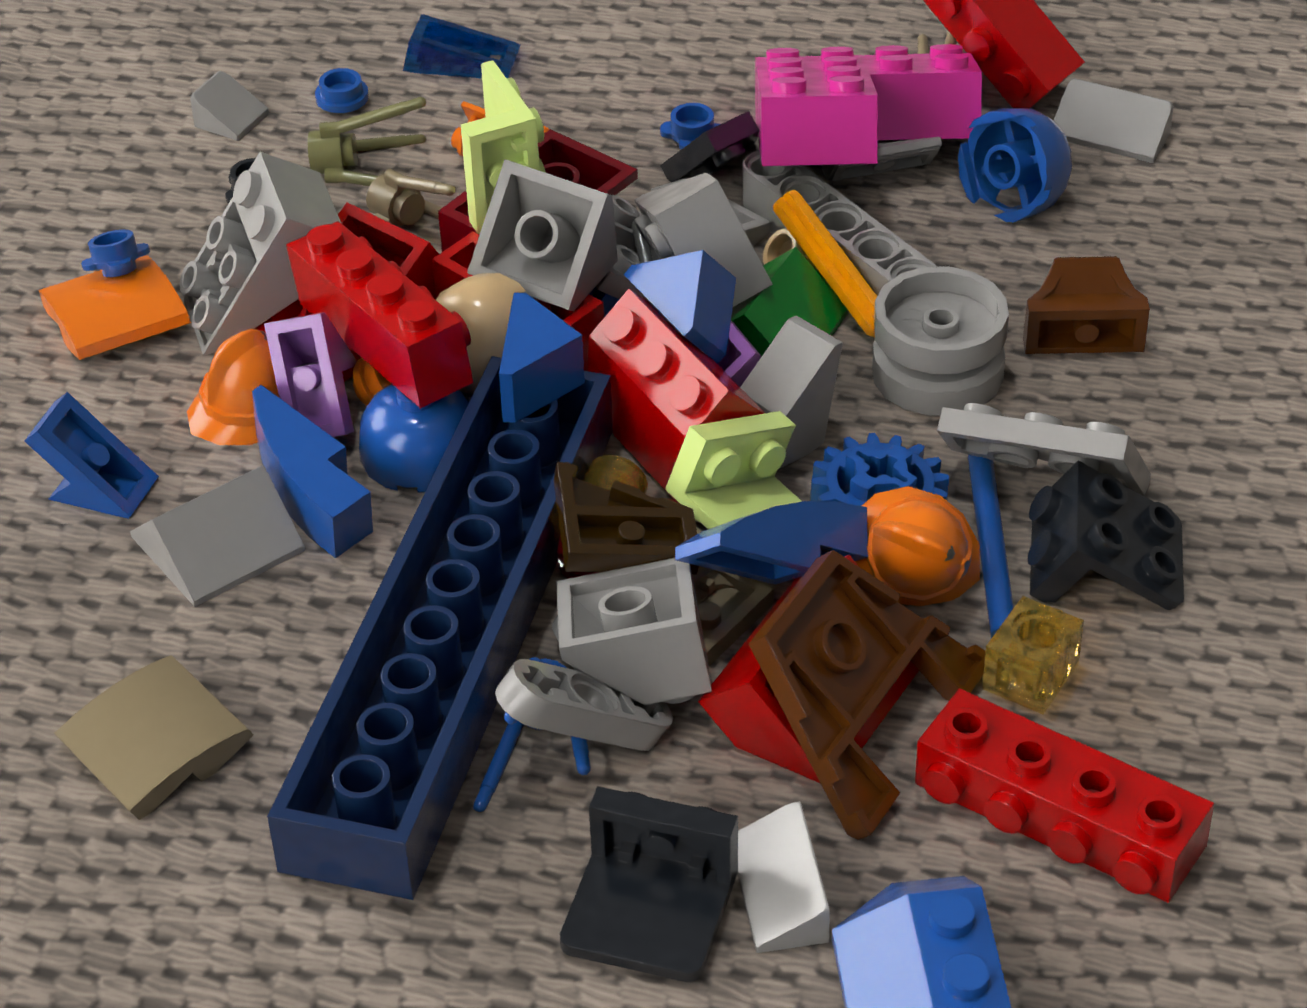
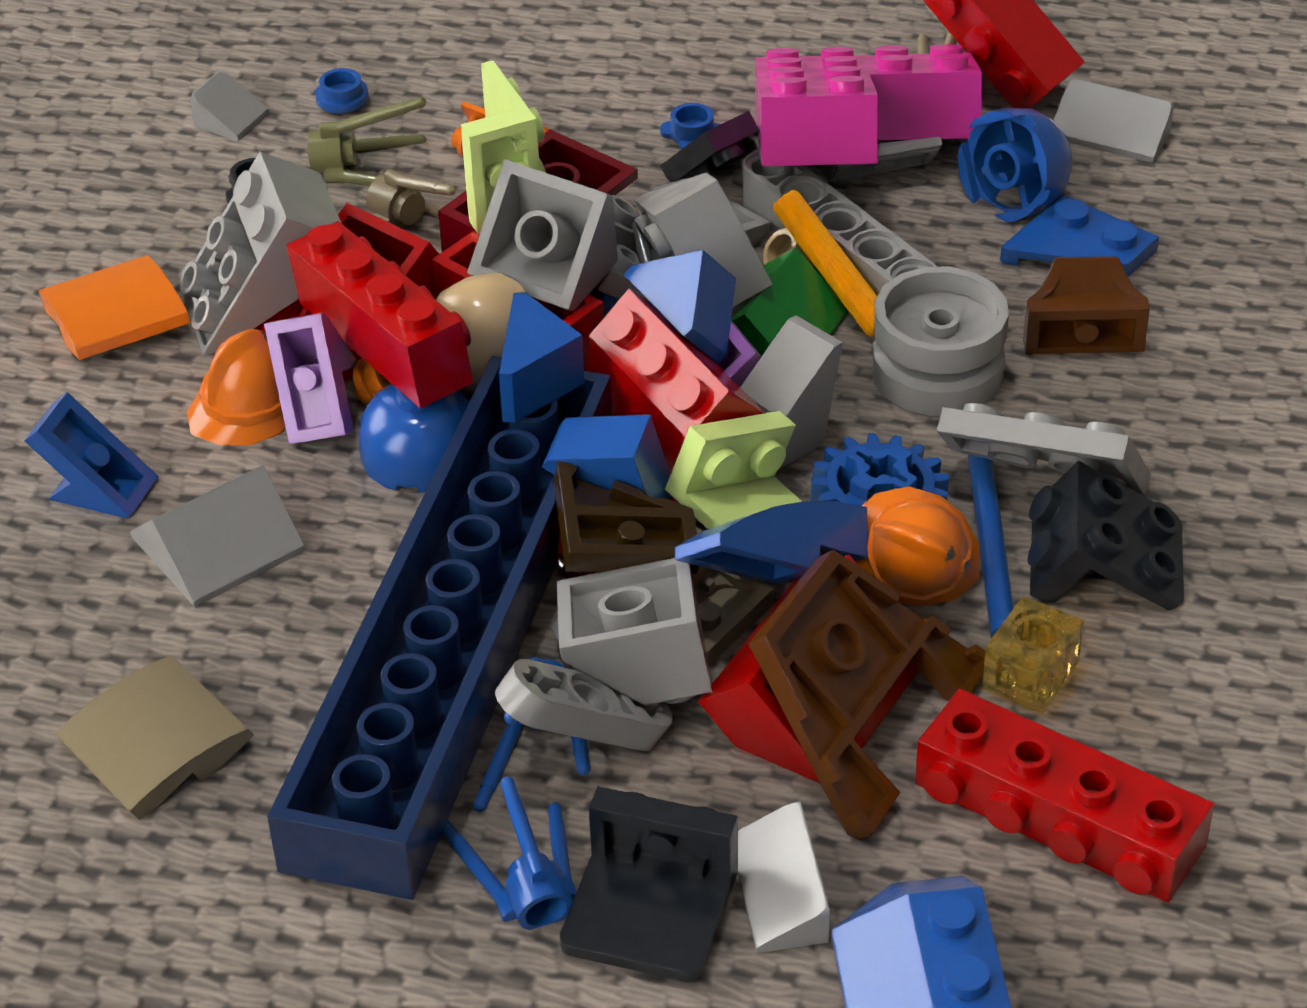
blue plate [81,230,150,277] -> none
blue slope [252,385,373,558] -> none
clear blue slope [403,14,521,78] -> none
none -> blue plant [442,776,577,930]
none -> blue slope [542,415,671,499]
none -> blue wing [1000,194,1159,277]

